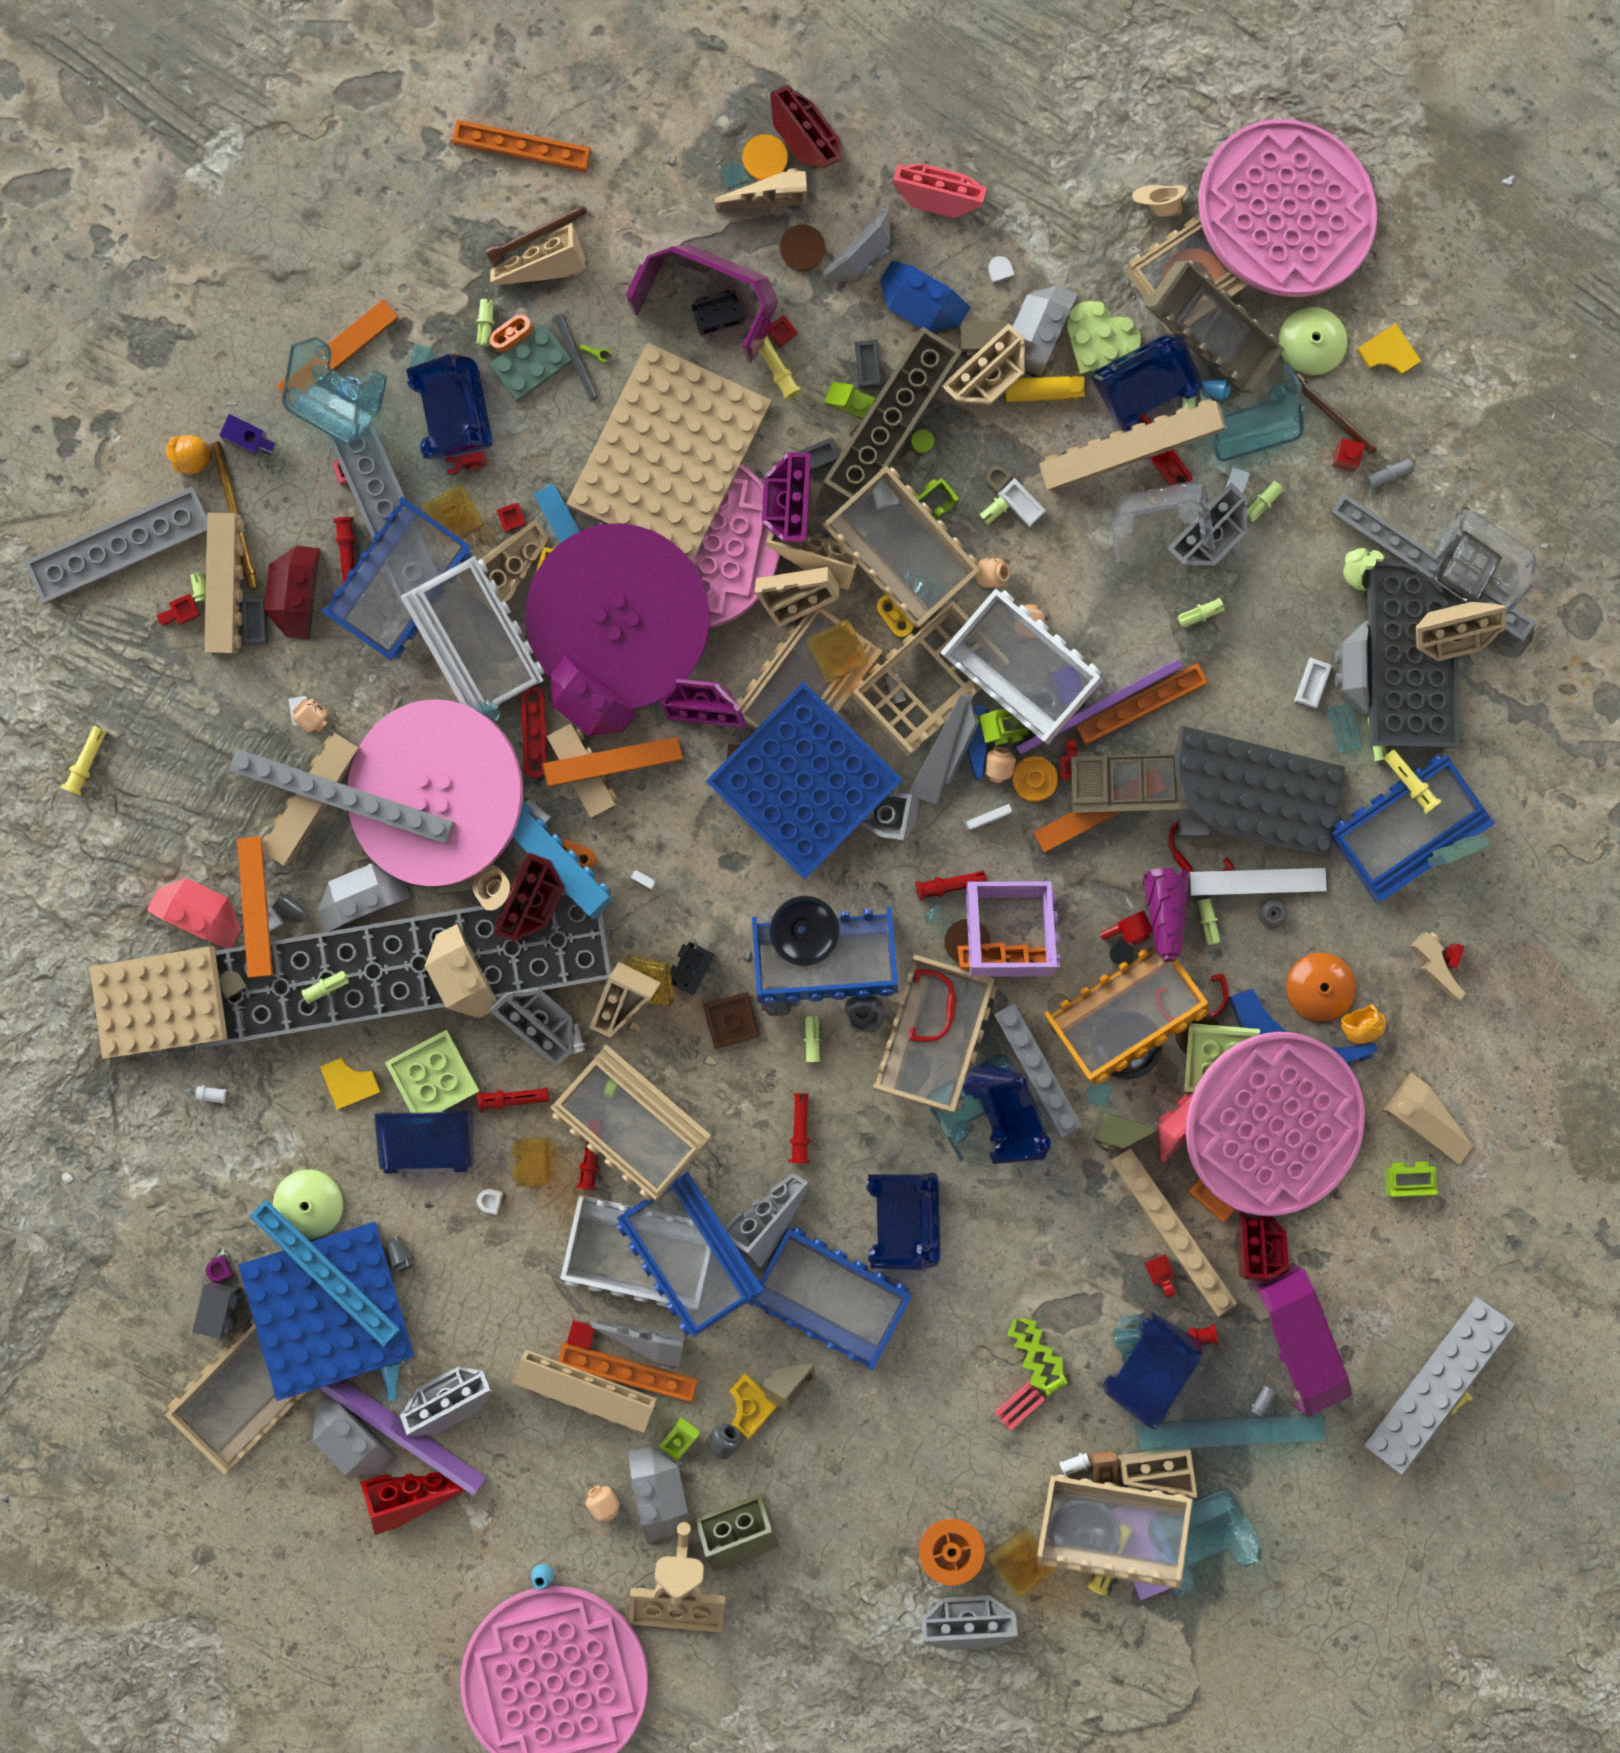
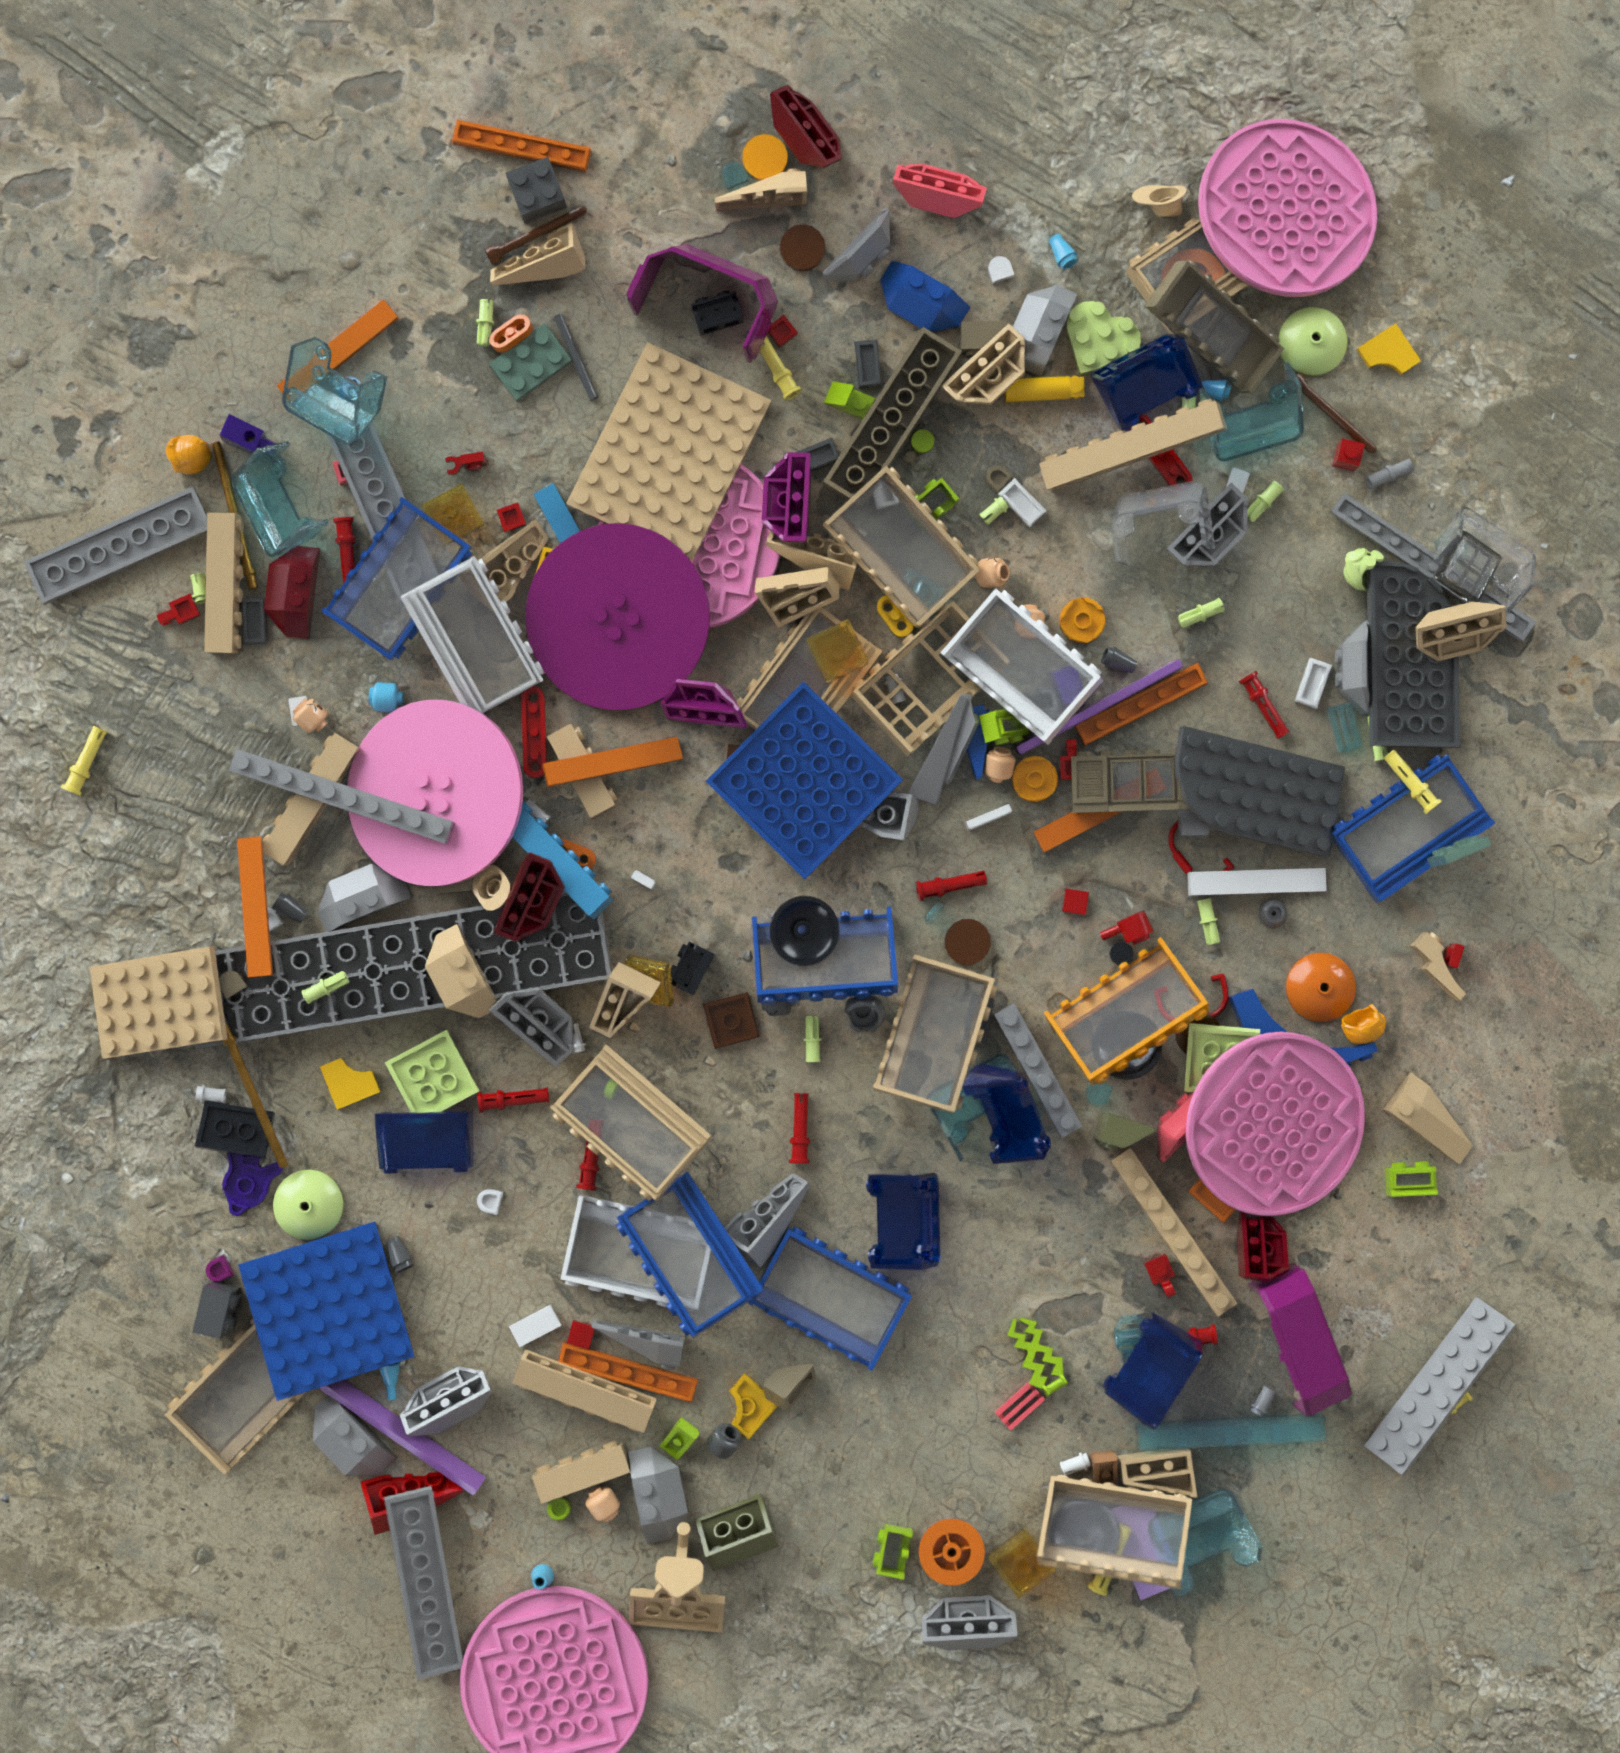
coral wedge [147,878,241,949] -> none
dark azure tile [249,1200,401,1347] -> none
clear blue windscreen [406,353,492,460] -> none
clear light blue tile [410,344,436,370] -> none
clear light blue plate [475,699,501,721] -> none
clear yellow brick [512,1136,550,1186] -> none
magenta wedge [551,656,637,736] -> none
lime hand [579,344,611,364] -> none
red piece [909,969,957,1042] -> none
orange slope [958,942,1046,970] -> none
lavender window [966,881,1060,977] -> none
magenta cone [1143,868,1190,962] -> none
none -> black plate [195,1101,275,1159]
none -> pearl gold bar [222,1023,289,1168]
none -> dark purple tile [222,1153,284,1216]
none -> clear light blue windscreen [232,441,329,557]
none -> medium azure head [369,682,404,713]
none -> light grey plate [384,1486,463,1680]
none -> dark grey brick [505,157,567,223]
none -> white tile [509,1304,562,1347]
none -> tan brick [532,1440,631,1504]
none -> lime tile [547,1496,571,1521]
none -> lime window [872,1524,913,1580]
none -> medium azure cone [1049,234,1078,270]
none -> light orange tile [1059,597,1106,644]
none -> red tile [1062,888,1089,915]
none -> dark grey cone [1101,646,1137,674]
none -> red pin [1238,671,1290,739]

